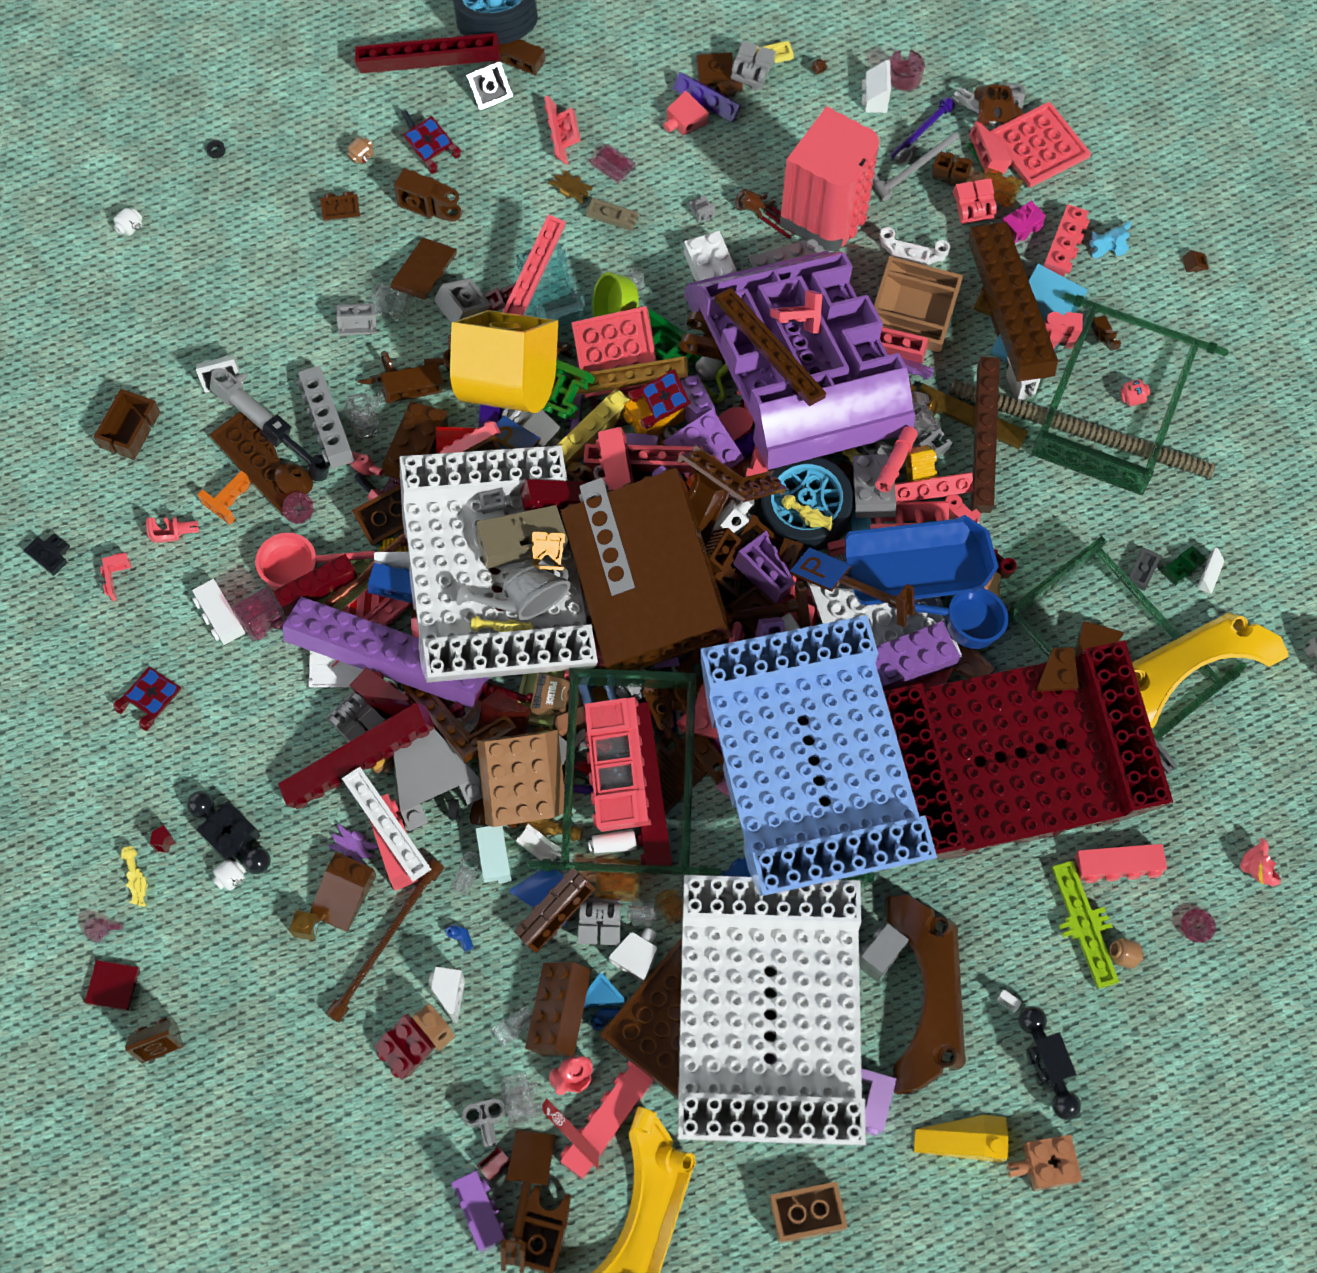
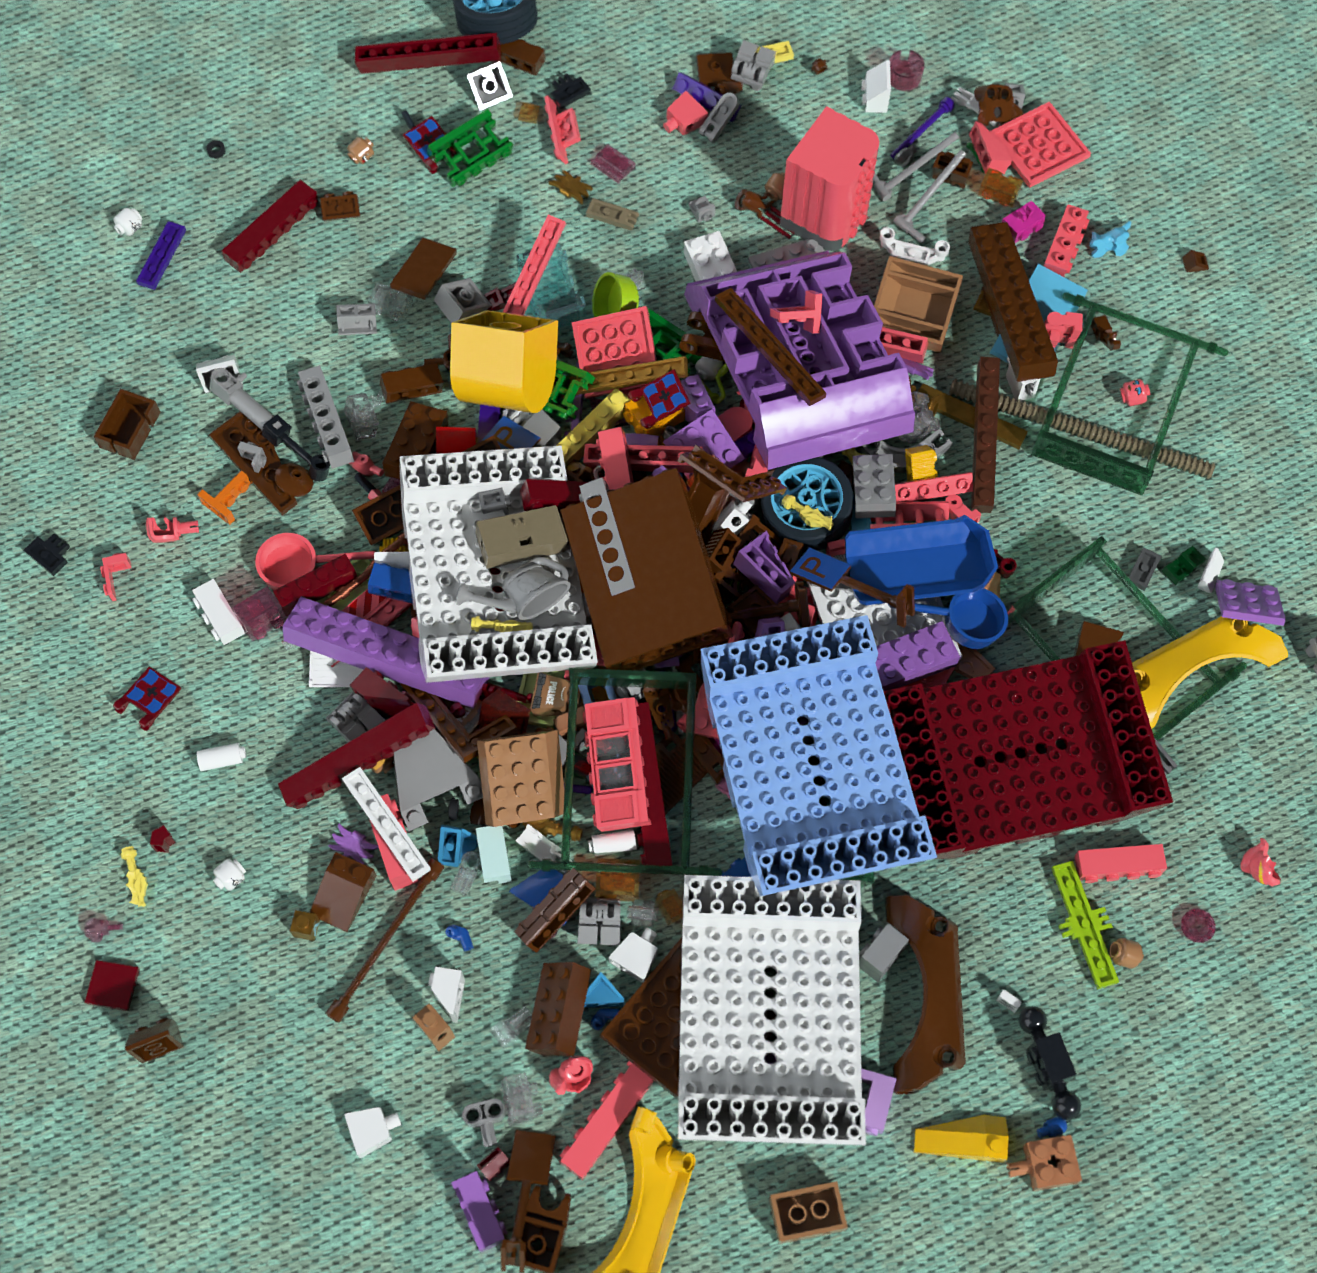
black brick [187,791,271,875] -> none
clear pink gear [282,492,314,524] -> none
reddish brown piece [358,351,398,384] -> none
dark red plate [374,1014,436,1080] -> none
reddish brown brick [394,168,462,222] -> none
coral piece [440,421,501,454] -> none
piece [531,531,565,570] -> none
red sticker [540,1098,599,1170] -> none
coral piece [875,426,918,492] -> none
coral hips [952,178,996,225] -> none
reddish brown wing [1036,647,1079,692] -> none
none -> dark purple plate [136,221,186,290]
none -> white brick [197,743,246,771]
none -> dark red brick [221,179,319,273]
none -> light grey bracket [238,441,267,473]
none -> white torso [344,1107,401,1158]
none -> green fence [427,109,513,187]
none -> dark azure slope [438,825,478,867]
none -> clear orange tile [518,103,540,124]
none -> black hinge [551,73,591,109]
none -> light grey plate [699,93,739,143]
none -> medium nougat head [765,173,785,201]
none -> light grey bar [893,150,966,244]
none -> blue cylinder [1036,1117,1067,1138]
none -> medium lavender plate [1215,579,1286,626]

